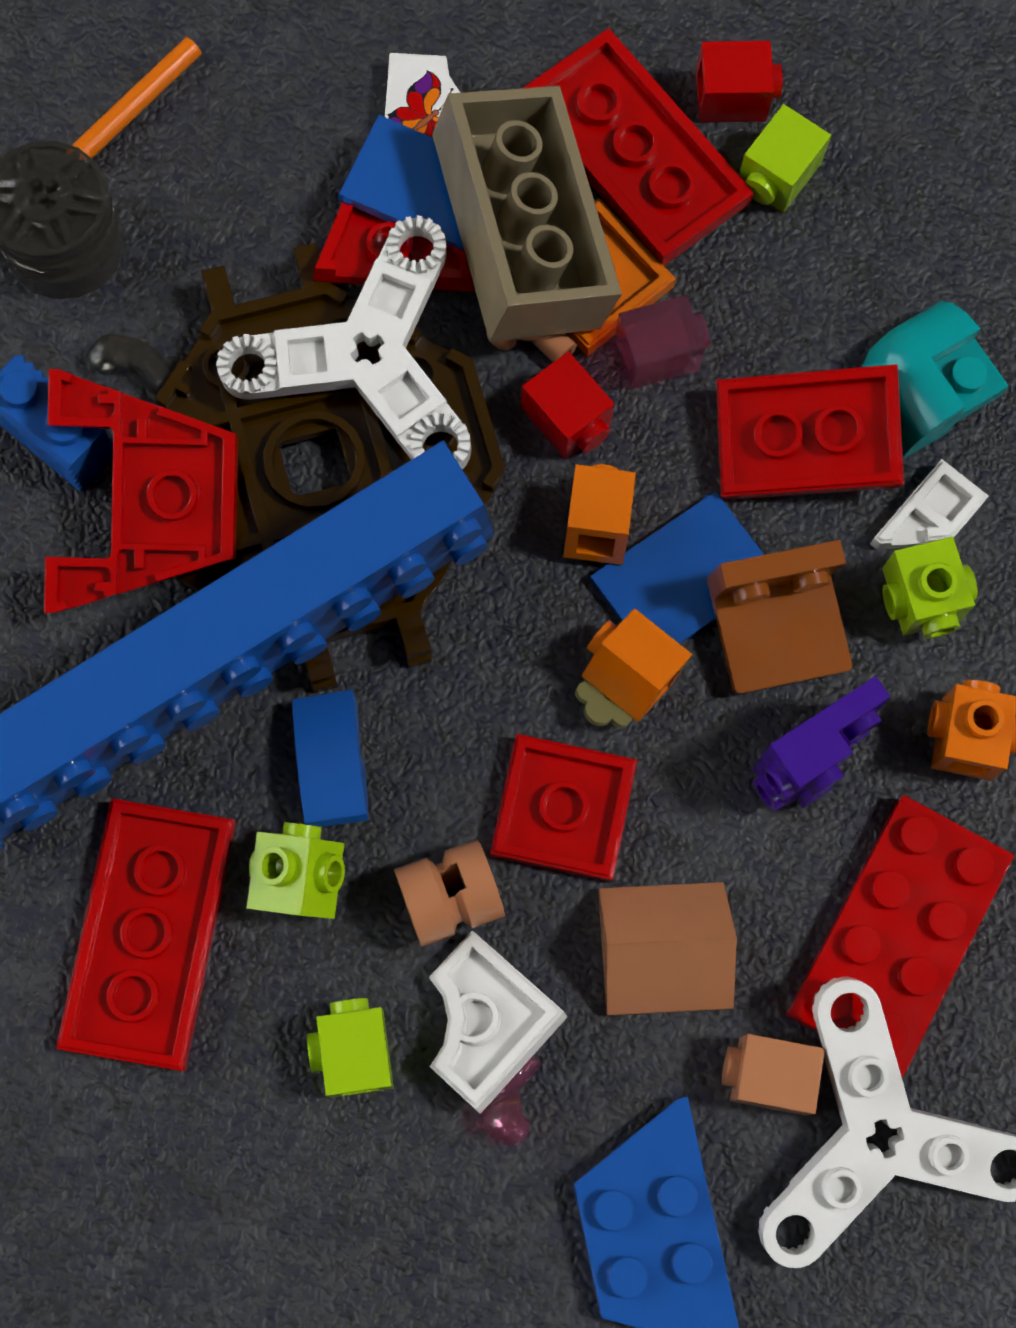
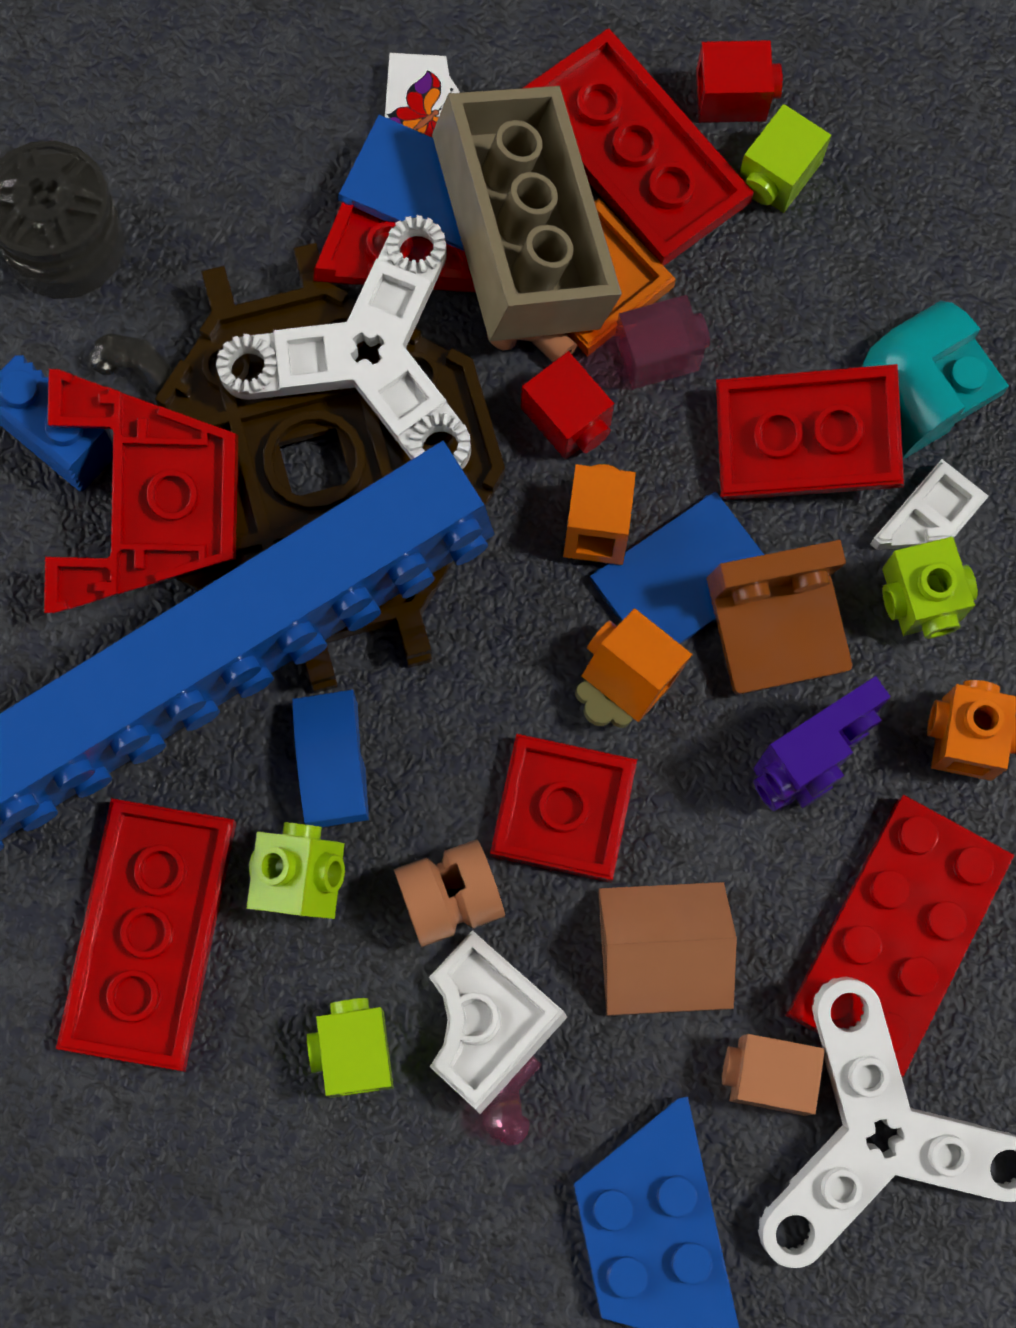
orange bar [65,37,202,169] -> none

